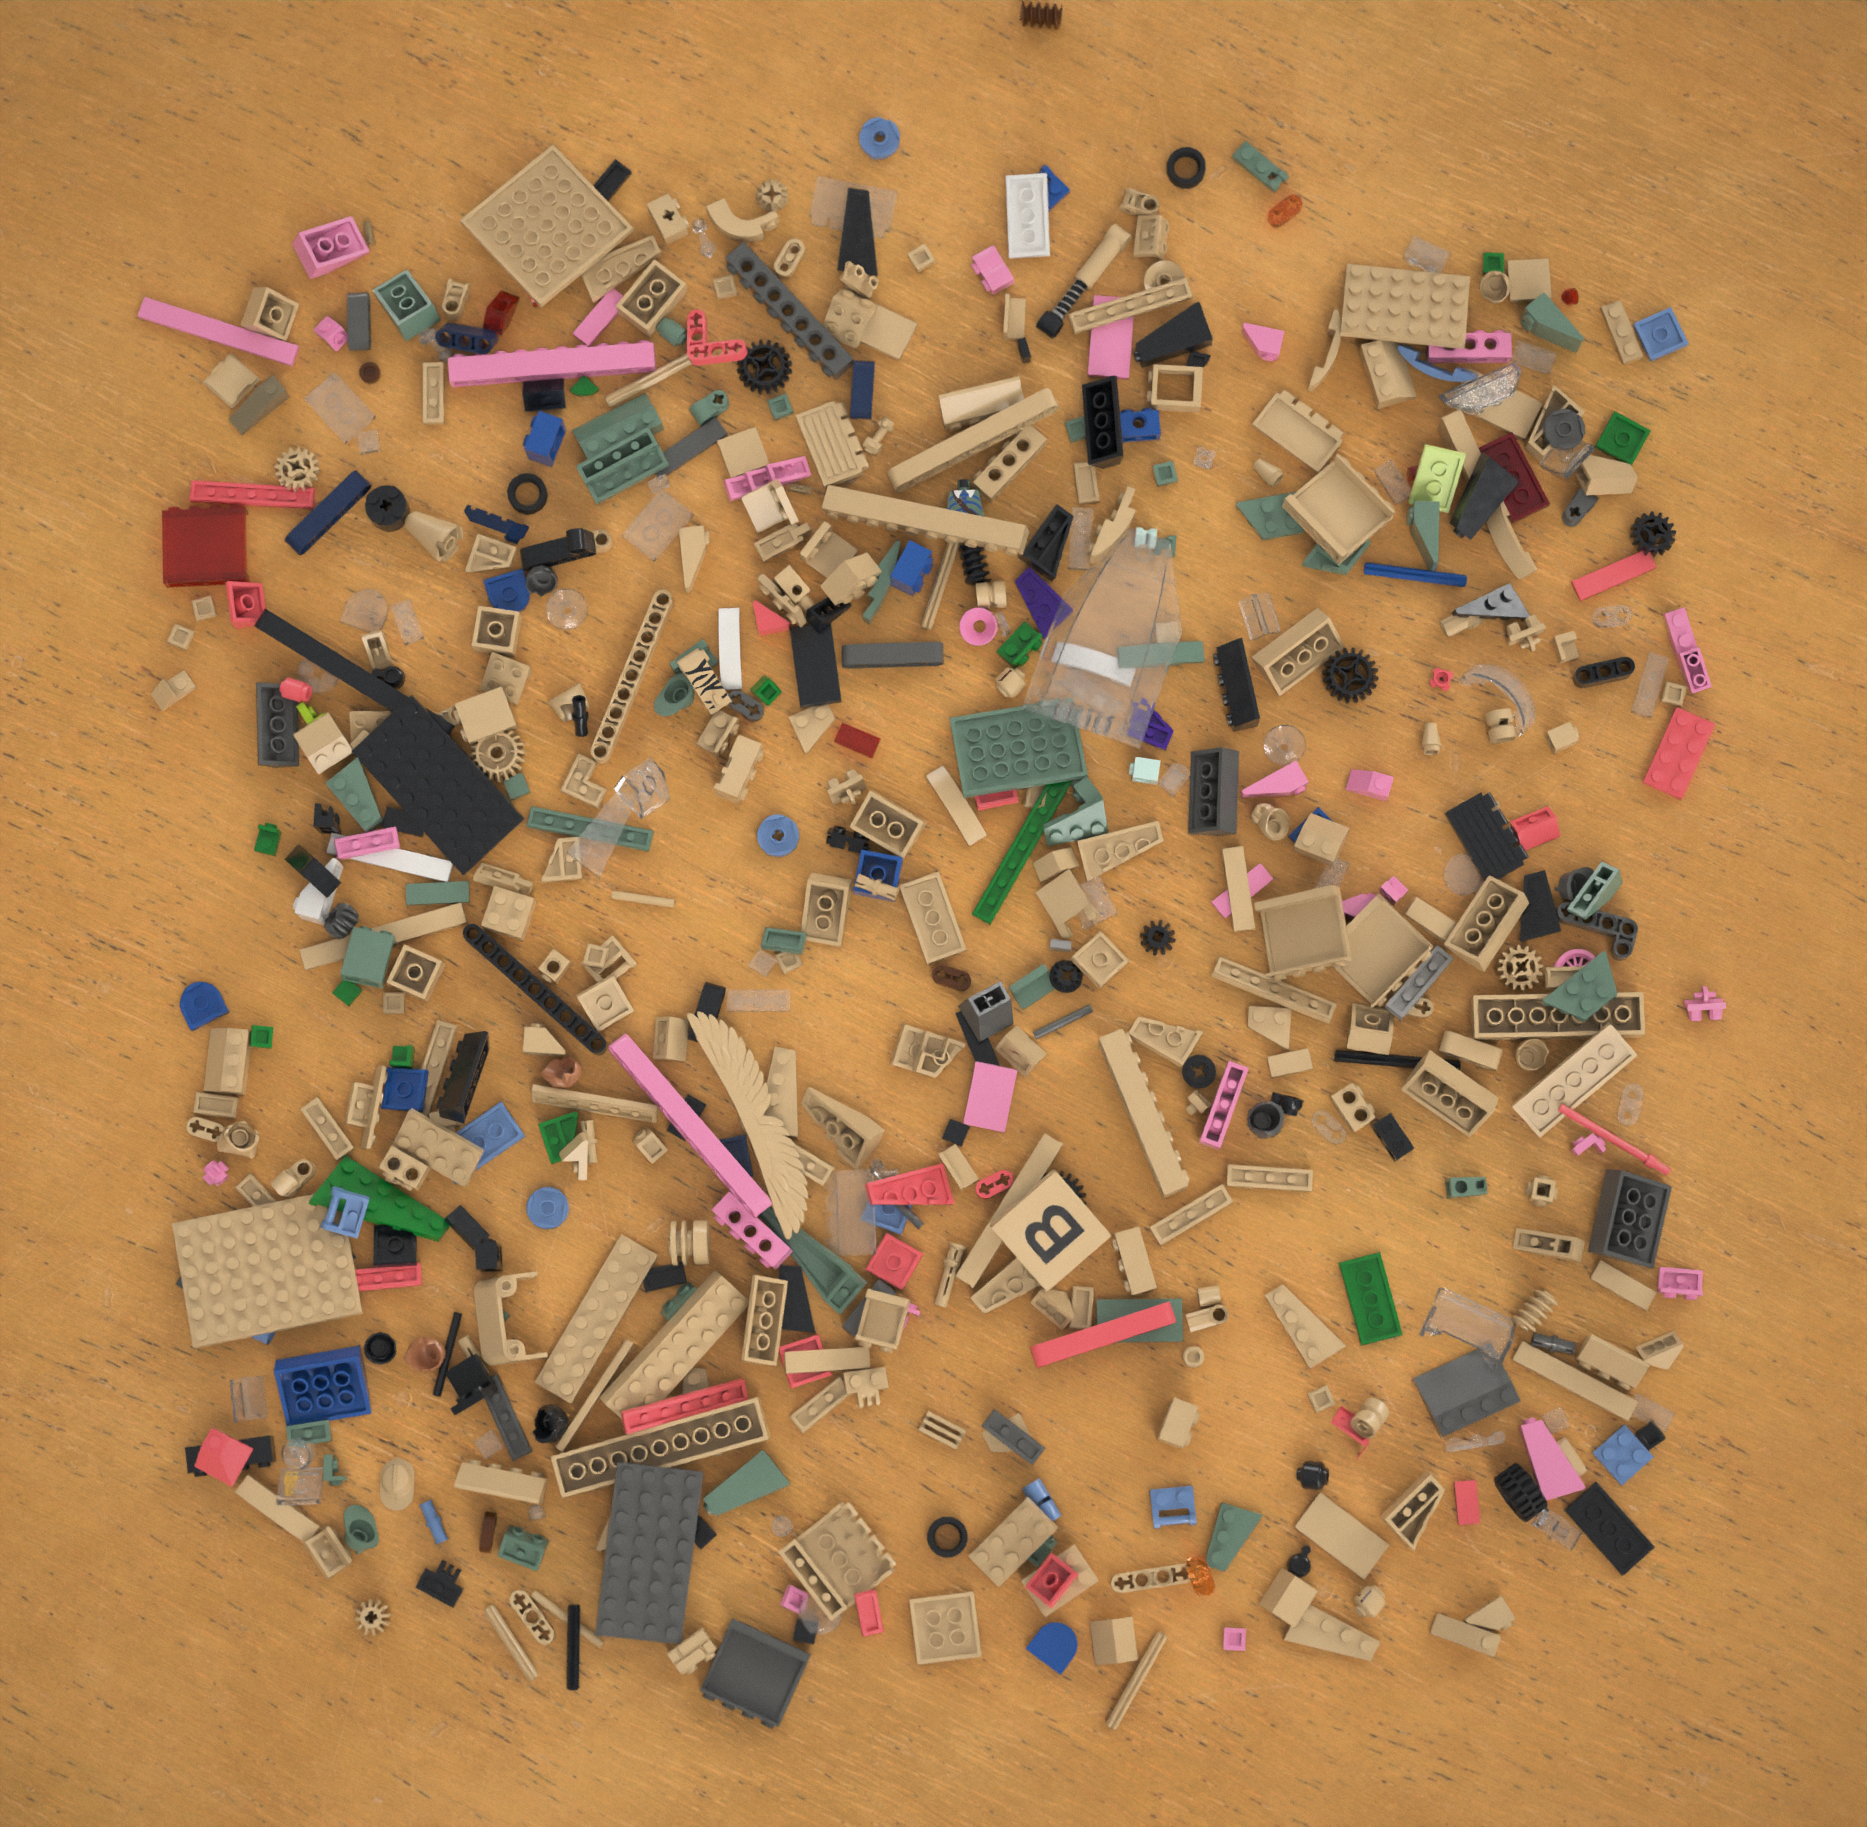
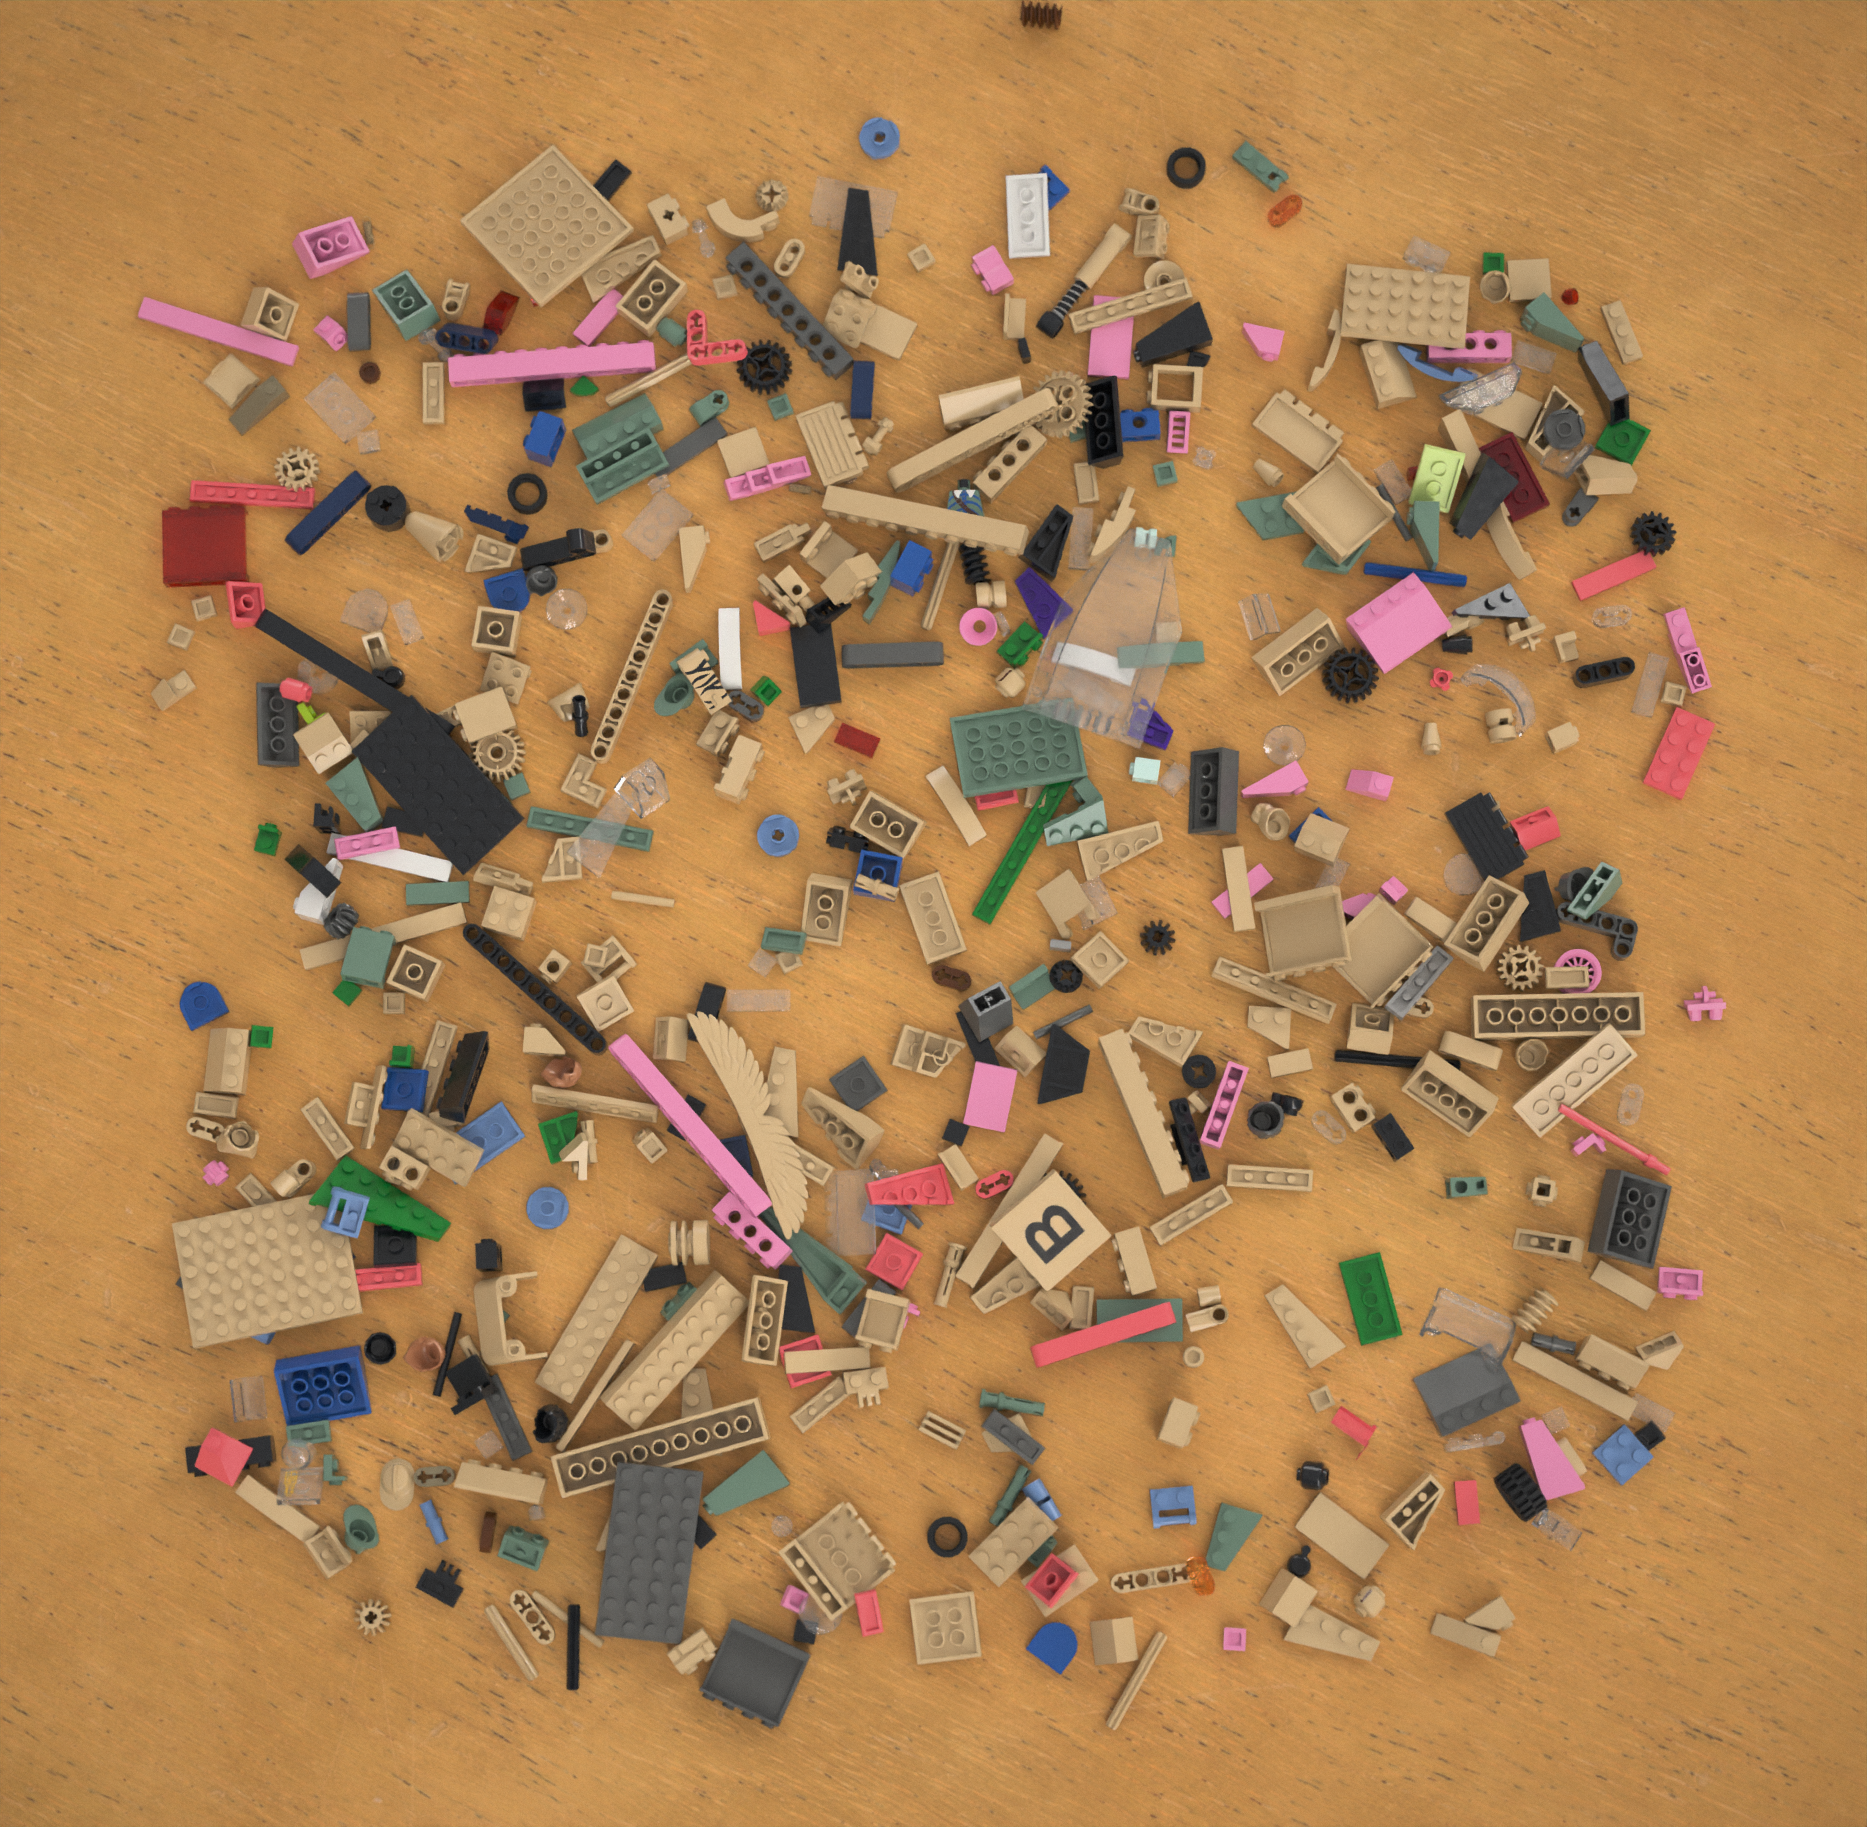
black tile [444,1205,490,1250] -> none
coral plate [621,1378,748,1434] -> none
tan bracket [741,479,799,533] -> none
tan slope [1033,847,1079,882] -> none
black slope [1213,638,1260,732] -> none
tan wheel [1351,1397,1390,1439] -> none
sand green wing [1542,951,1618,1022] -> none
black tile [1564,1482,1654,1576] -> none
medium blue plate [1633,307,1689,362] -> none
none -> dark tan beam [414,1466,456,1487]
none -> dark grey tile [829,1056,888,1111]
none -> sand green pin [979,1389,1045,1417]
none -> sand green pin [988,1465,1032,1527]
none -> tan gear [1030,370,1093,438]
none -> black wing [1037,1024,1090,1104]
none -> bright pink slope [1167,411,1190,453]
none -> black bracket [1169,1097,1210,1183]
none -> bright pink slope [1346,572,1452,674]
none -> dark grey bar [1376,484,1413,542]
none -> black cone [1442,634,1473,655]
none -> slope [1578,341,1630,426]

